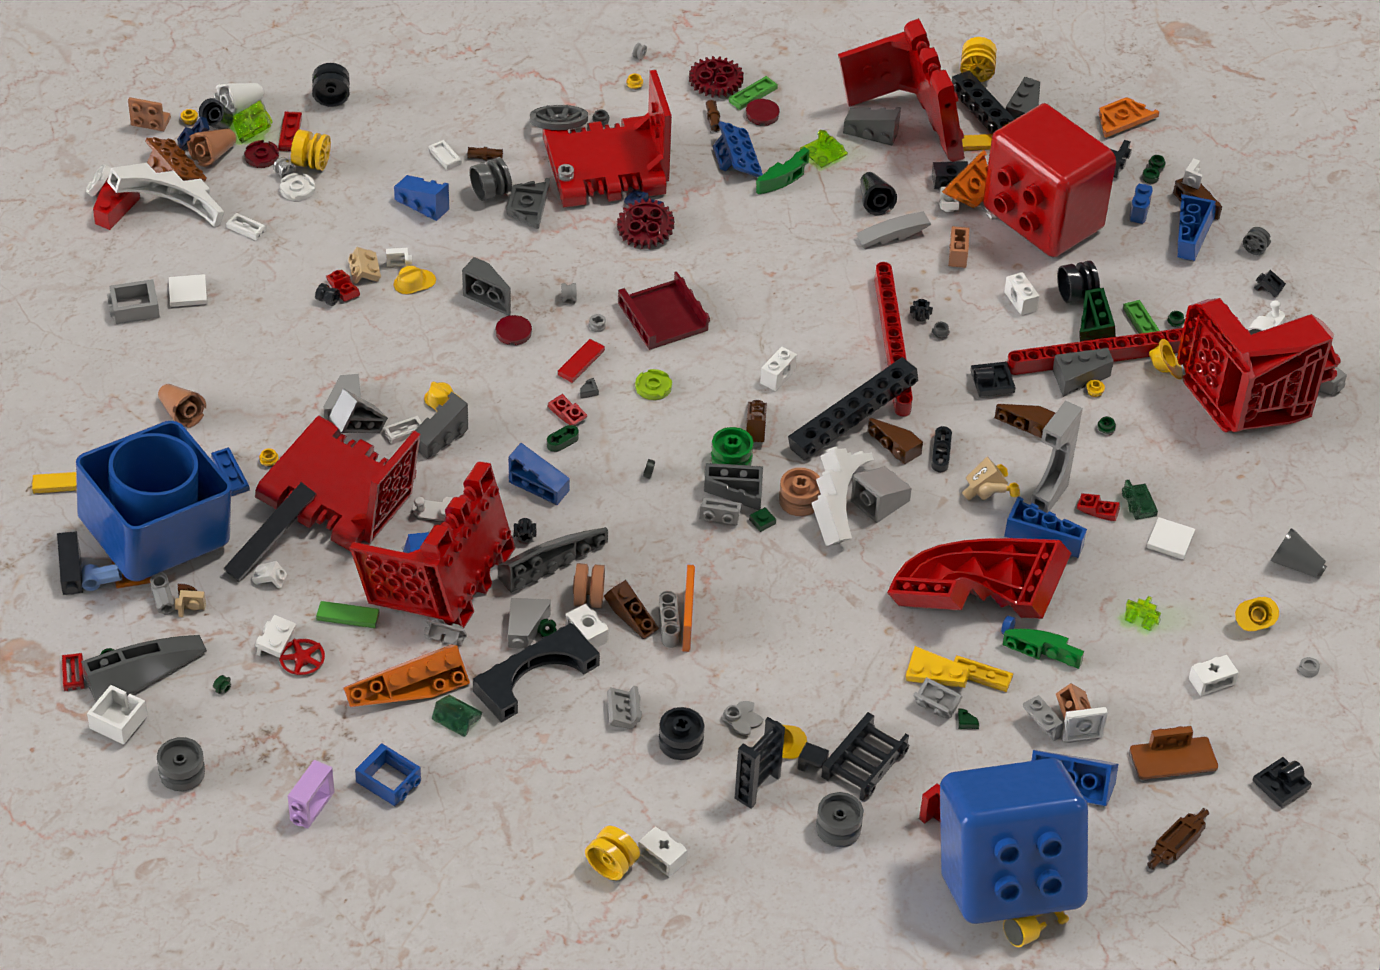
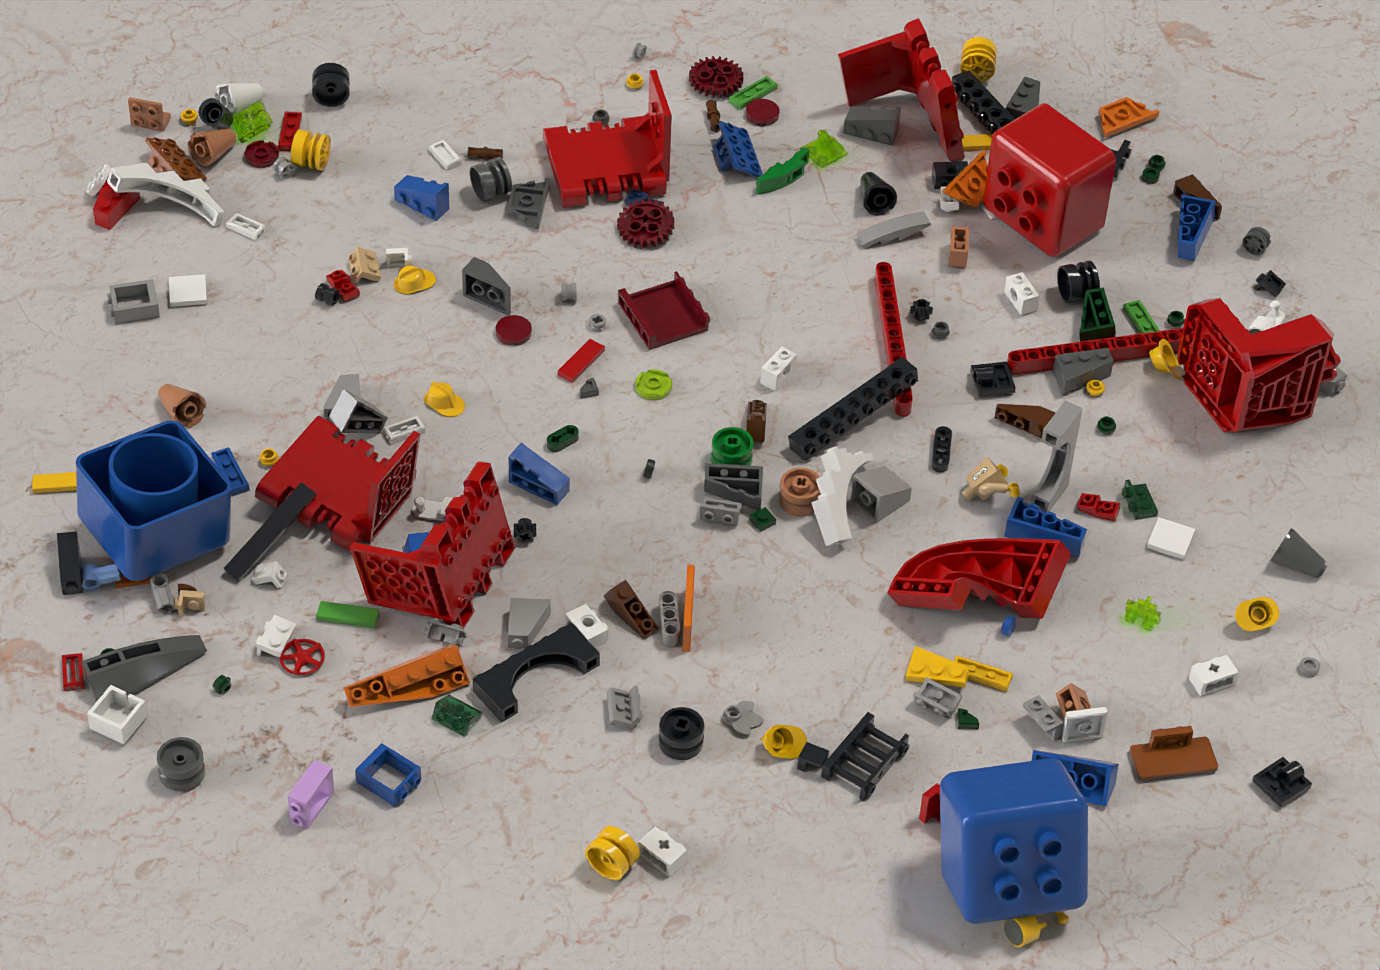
dark blue slope [177,116,210,151] -> none
white tile [280,173,315,201] -> none
dark grey wedge [415,392,468,459] -> none
dark grey wedge [498,527,608,593] -> none
dark grey wheel [530,104,588,130] -> none
dark green plate [537,618,557,637] -> none
red slope [548,393,588,426] -> none
light grey bush [558,164,574,181] -> none
nougat wheel [573,563,605,608] -> none
black fence [734,717,785,809] -> none
dark grey wheel [816,792,864,847] -> none
reddish brown slope [867,418,923,465] -> none
green slope [1002,629,1084,669] -> none
blue brick [1129,183,1153,224] -> none
reddish brown piece [1147,808,1209,870] -> none
white bracket [1183,158,1203,189] -> none

